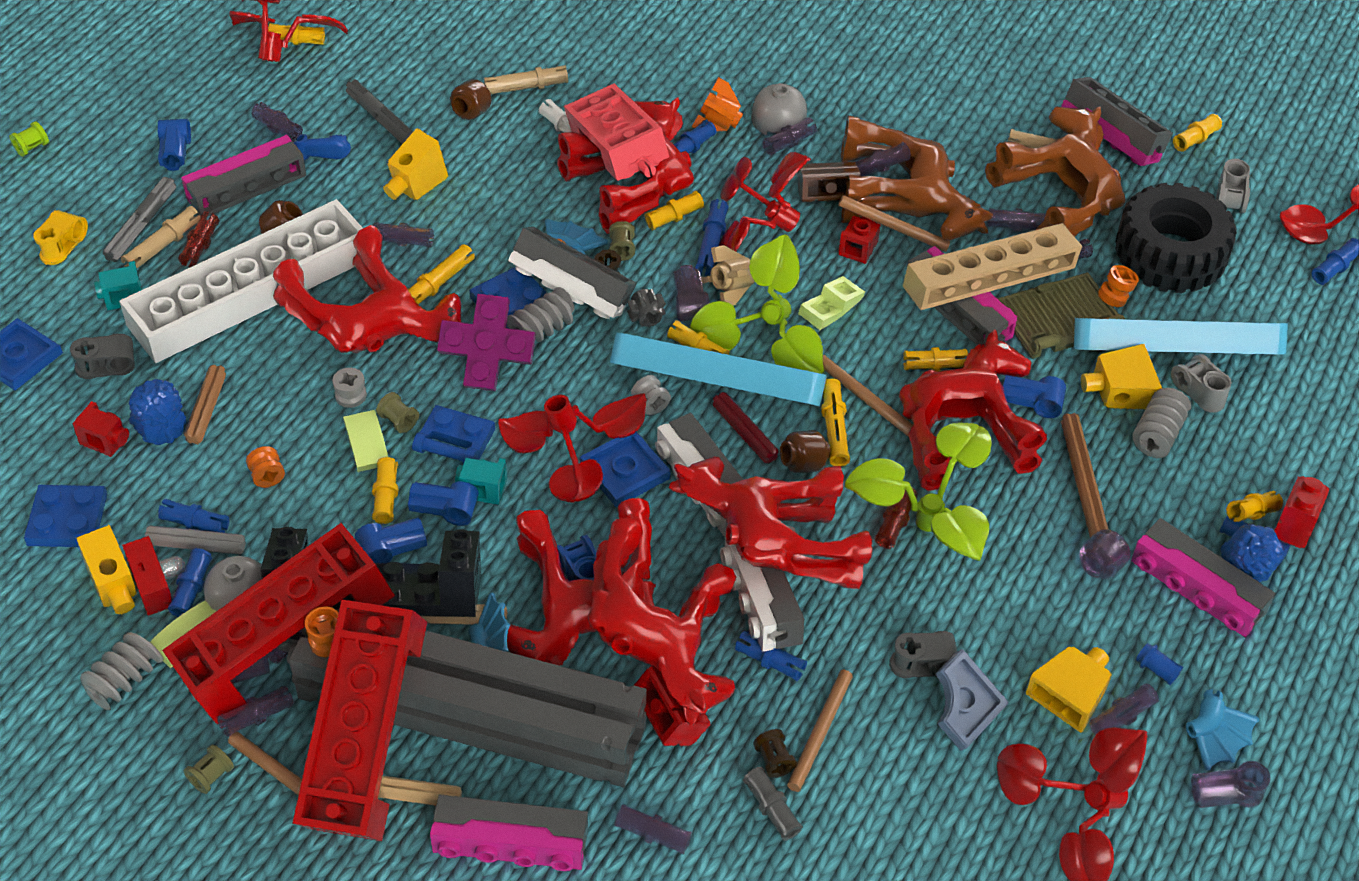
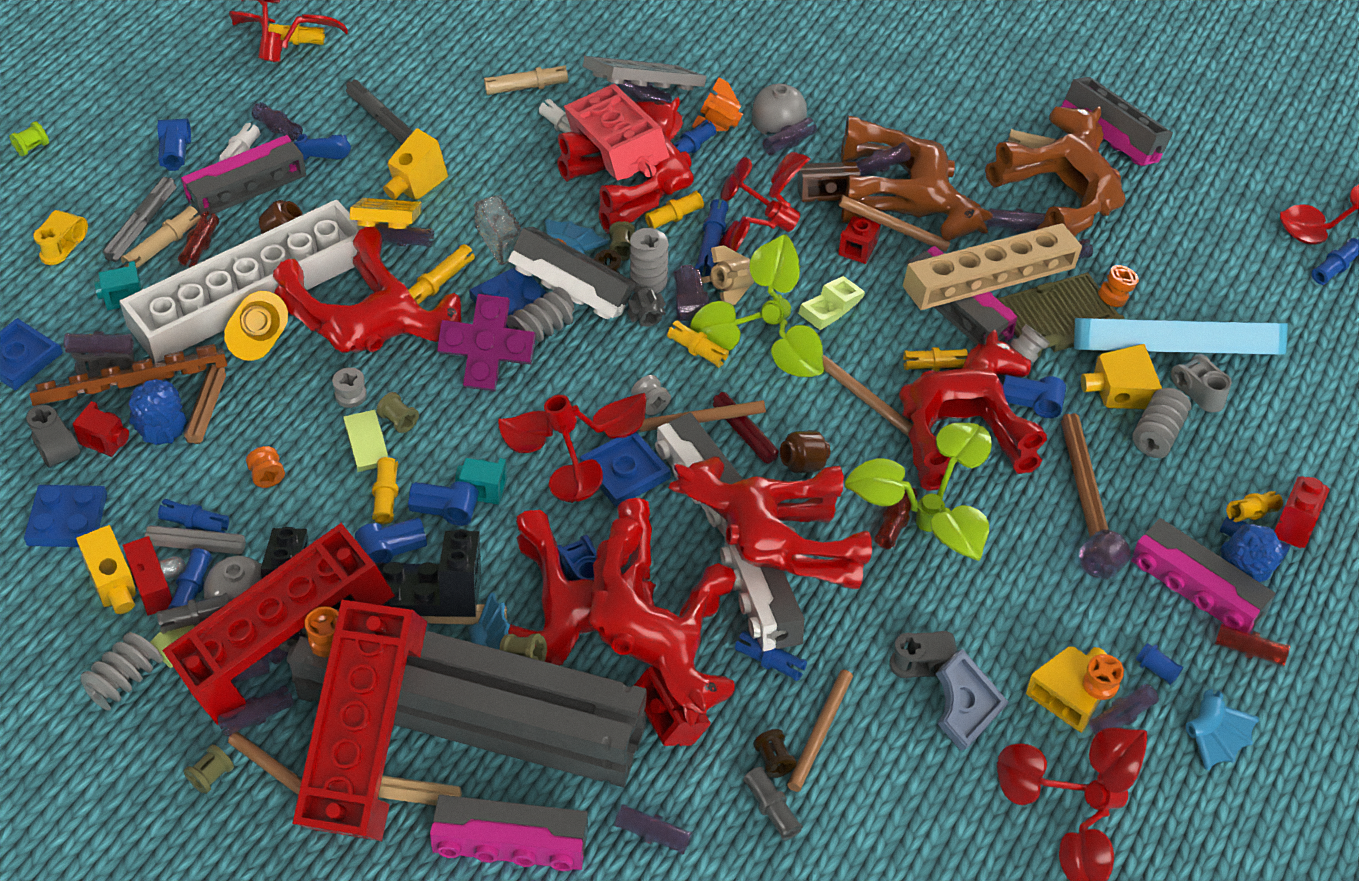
blue plate [412,405,495,464] -> none
reddish brown head [450,79,492,120] -> none
medium azure beam [610,332,827,406] -> none
yellow pin [821,378,850,466] -> none
black tyre [1115,183,1237,293] -> none
yellow pin [1173,114,1222,152] -> none
piece [1191,761,1271,808] -> none
light grey piece [1216,159,1250,213] -> none
none -> dark grey piece [26,405,80,468]
none -> dark orange wing [29,344,227,406]
none -> clear purple pin [64,331,134,356]
none -> dark grey pin [156,593,229,634]
none -> white axle [219,123,260,161]
none -> yellow piece [224,291,288,361]
none -> yellow plate [350,198,422,229]
none -> clear brick [474,195,522,265]
none -> olive bush [499,633,547,662]
none -> light grey plate [583,56,707,90]
none -> pin [618,80,672,103]
none -> light grey piece [630,228,669,294]
none -> medium nougat bar [639,400,766,432]
none -> light grey wheel [1010,324,1050,363]
none -> orange wheel [1083,654,1124,700]
none -> clear red pin [1215,623,1291,667]

